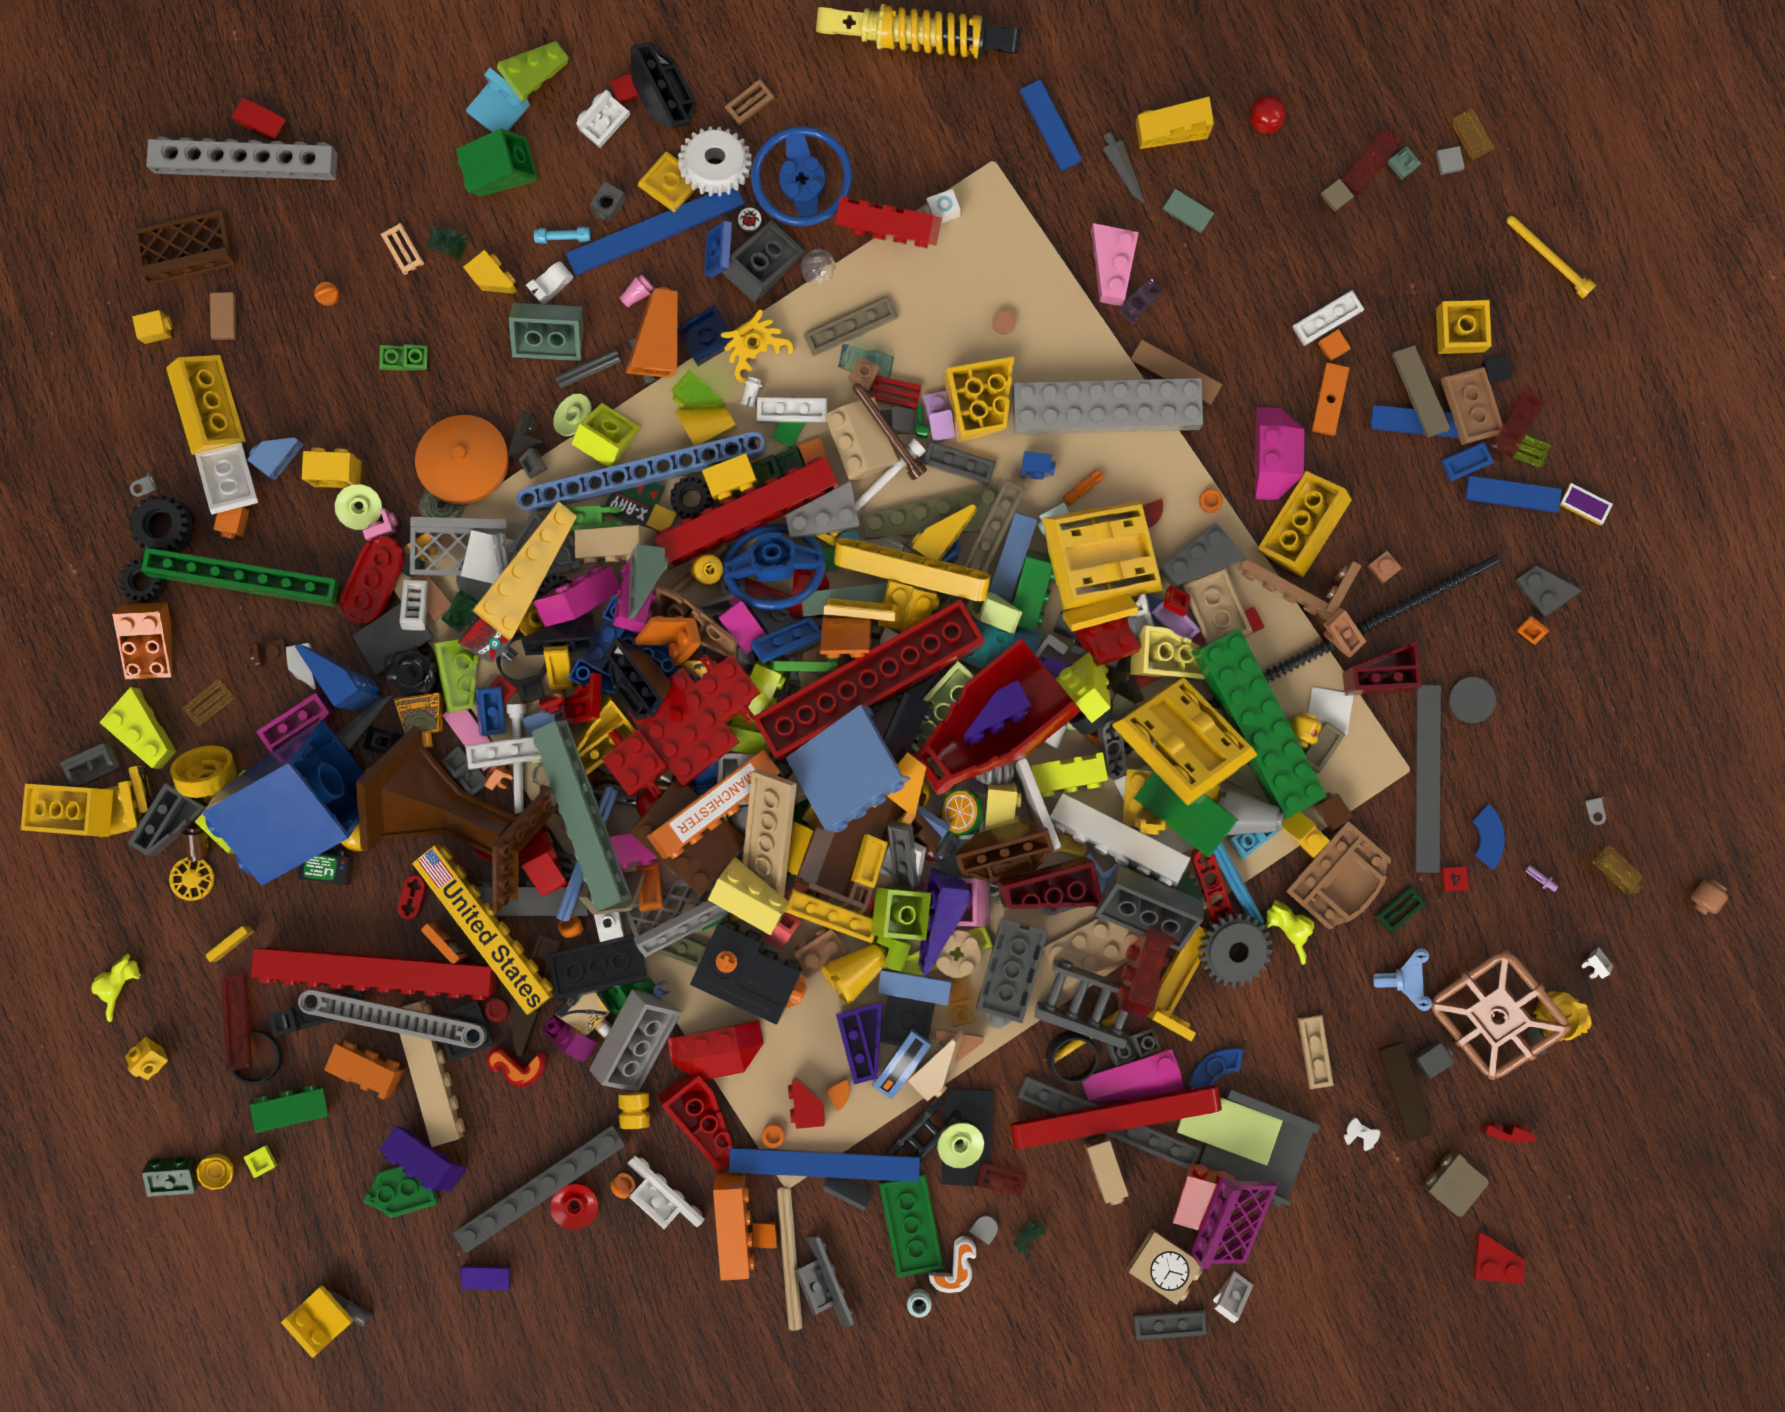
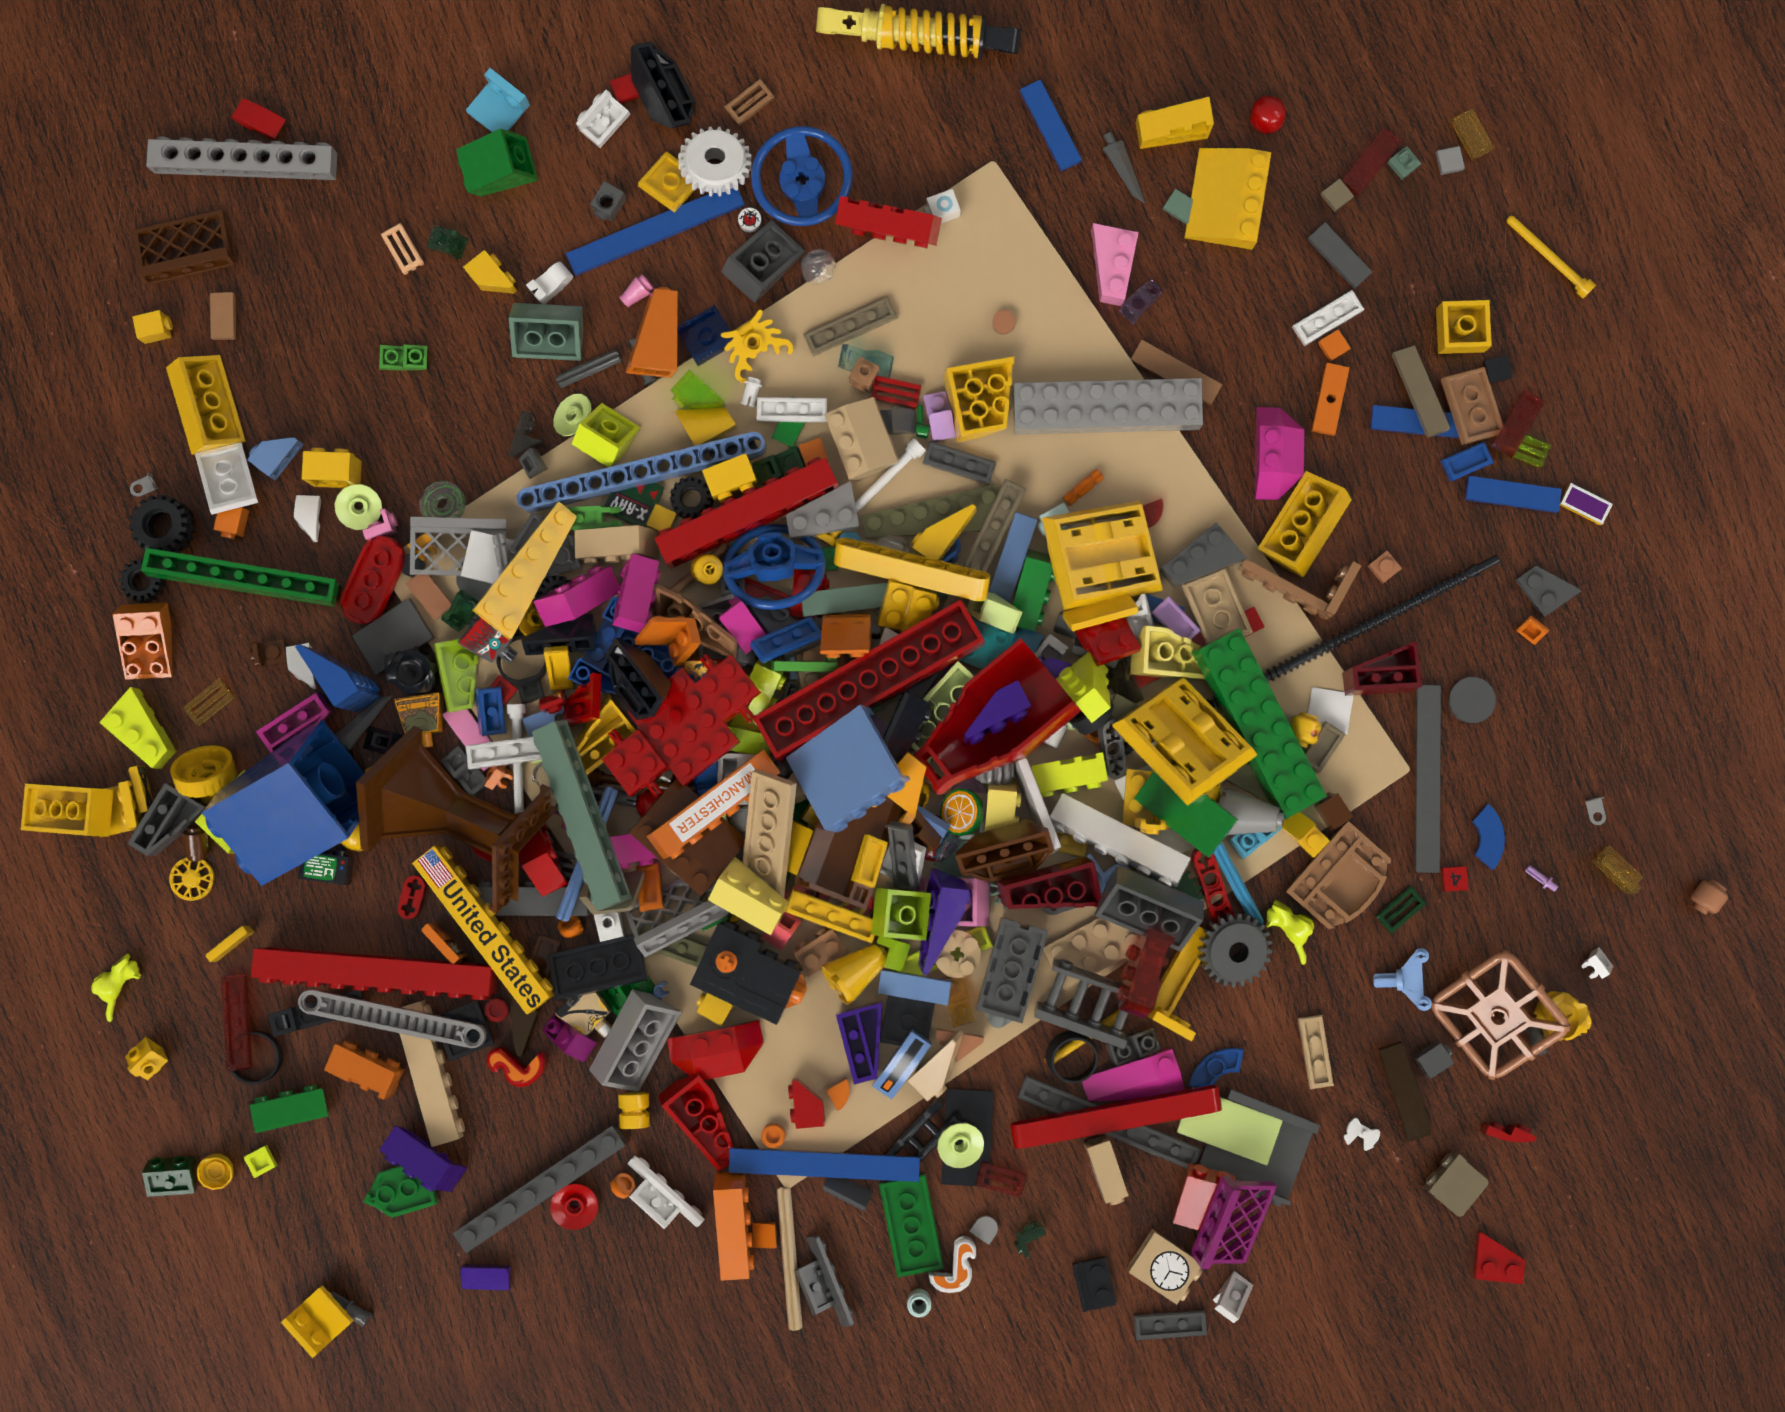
dark grey hinge [60,743,121,787] -> none
orange tile [314,282,339,306] -> none
white slope [400,580,428,630] -> none
orange dish [415,415,509,505] -> none
lime wing [497,41,569,102] -> none
medium azure bar [534,226,591,244] -> none
sand green slope [628,544,668,619] -> none
blue tile [704,221,732,278] -> none
yellow tile [824,598,897,621] -> none
reddish brown piece [853,383,927,480] -> none
blue brick [1020,451,1056,480] -> none
red tile [1163,585,1191,617] -> none
orange tile [1199,489,1223,513] -> none
nougat slope [1324,608,1366,658] -> none
none -> white slope [294,495,321,542]
none -> yellow brick [696,993,734,1026]
none -> black plate [1072,1256,1117,1312]
none -> yellow slope [1184,148,1271,250]
none -> dark grey tile [1307,222,1372,289]

